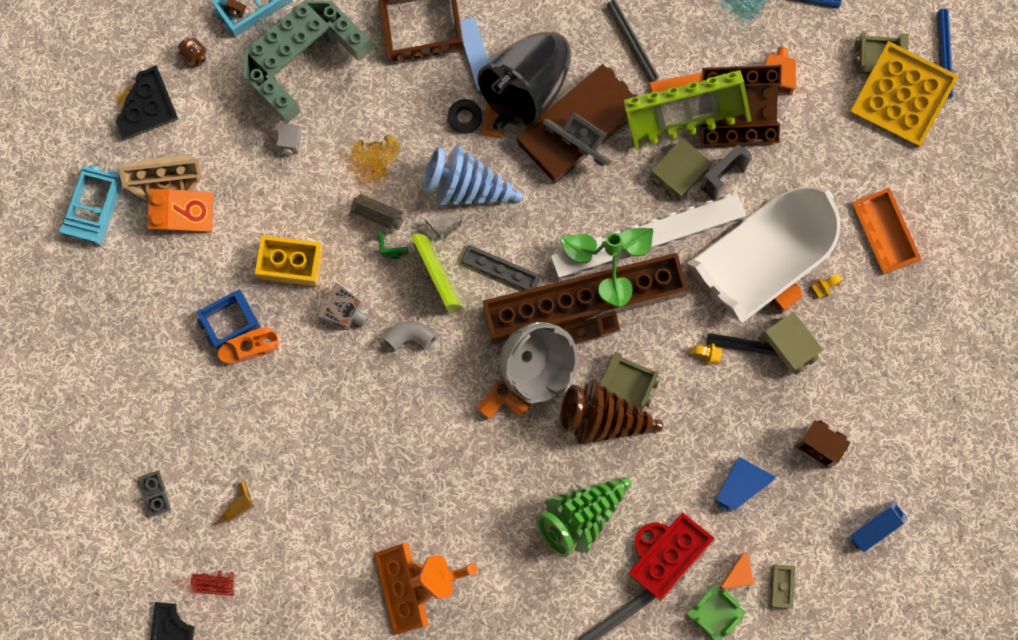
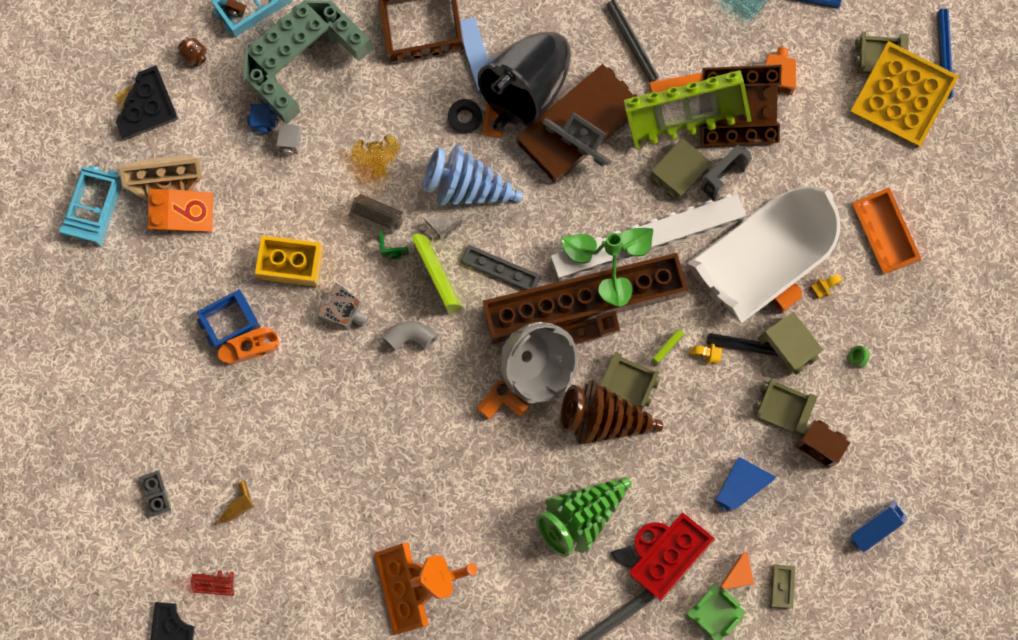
none -> blue brick [247,103,277,135]
none -> black tile [611,545,637,567]
none -> lime tile [651,329,685,366]
none -> olive panel [753,378,818,436]
none -> bright green tile [849,346,870,367]

